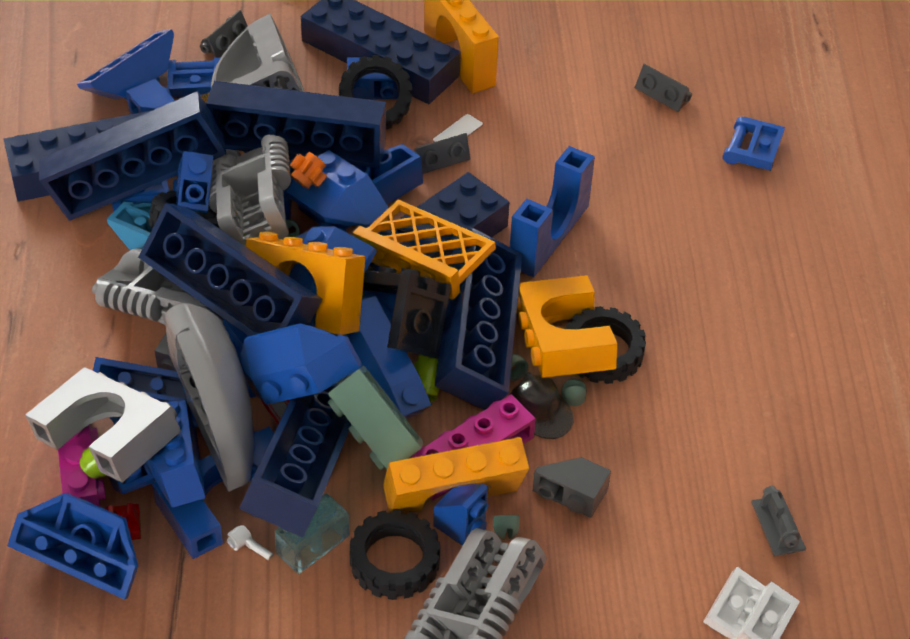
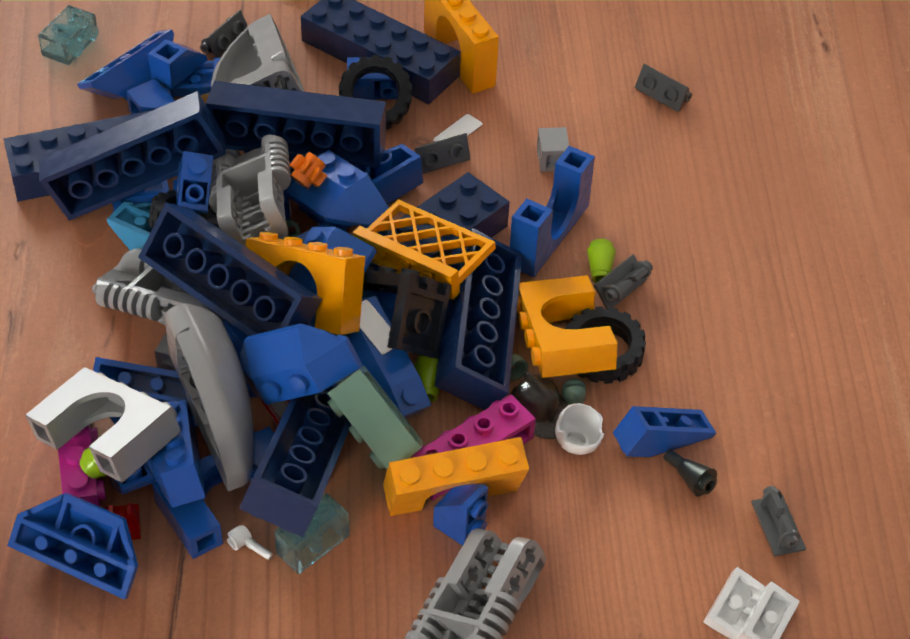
black tyre [350,509,440,600] -> none
sand green hinge [493,515,520,539] -> none
dark grey slope [532,457,611,518] -> none
blue plate [722,117,785,171] -> none
none -> clear light blue brick [38,5,98,65]
none -> blue slope [148,39,207,89]
none -> white sticker [360,300,392,355]
none -> light grey brick [537,127,569,172]
none -> white hair [555,403,604,455]
none -> lime cone [587,239,616,284]
none -> dark grey hinge [594,254,653,310]
none -> blue slope [612,406,716,457]
none -> pearl dark grey cone [663,449,717,496]

